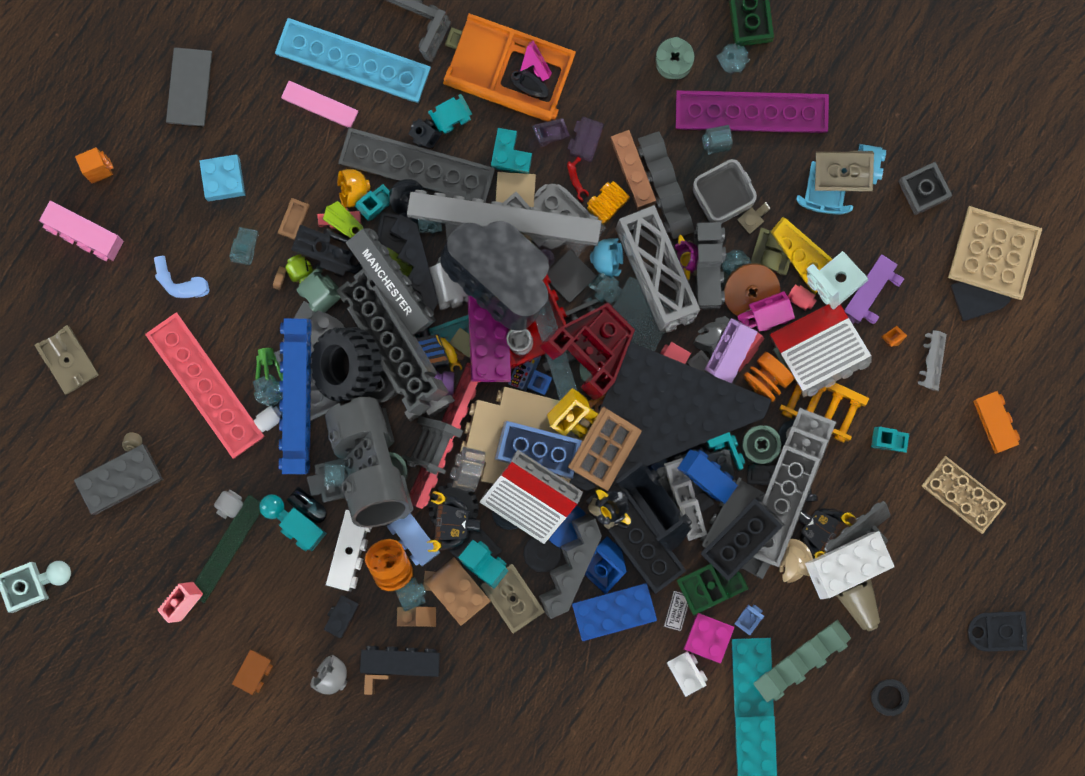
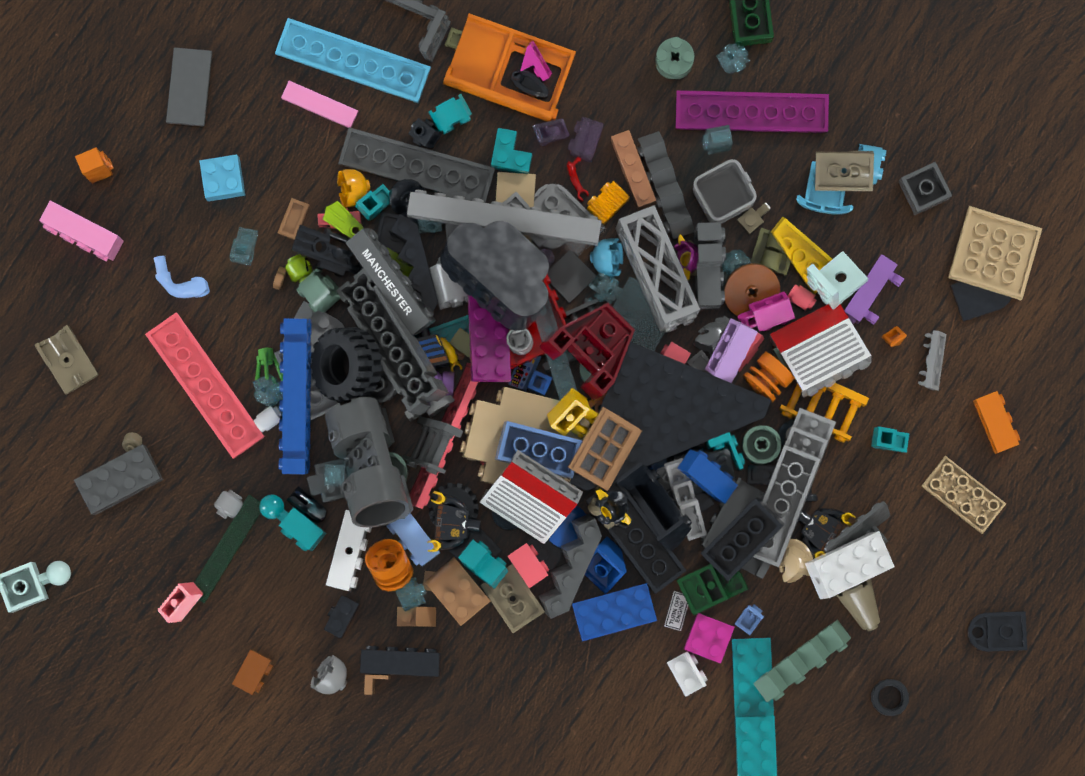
clear brick [450,447,486,492] -> none
none -> coral brick [508,543,549,588]

